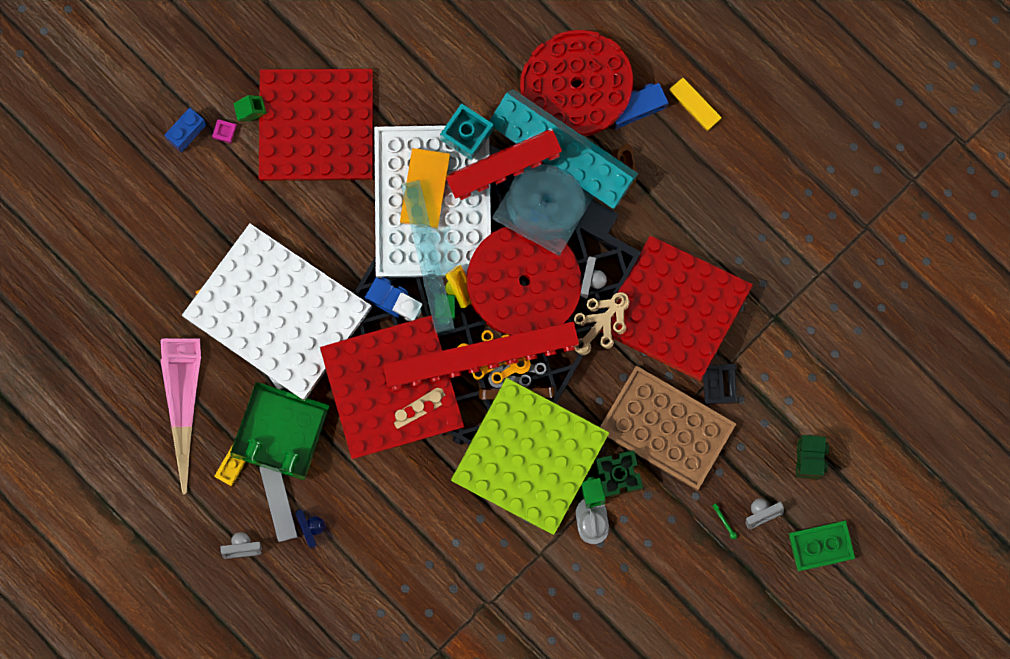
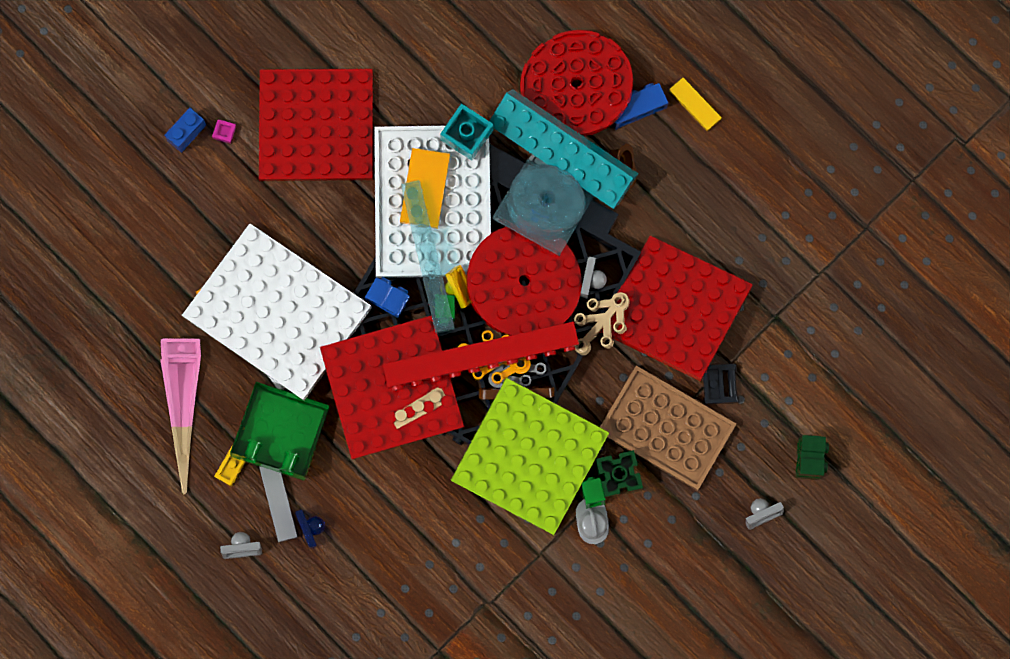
green brick [233,95,266,122] -> none
white bracket [392,293,422,321] -> none
red brick [446,128,562,200] -> none
green hinge [712,503,737,539] -> none
green plate [788,521,855,572] -> none

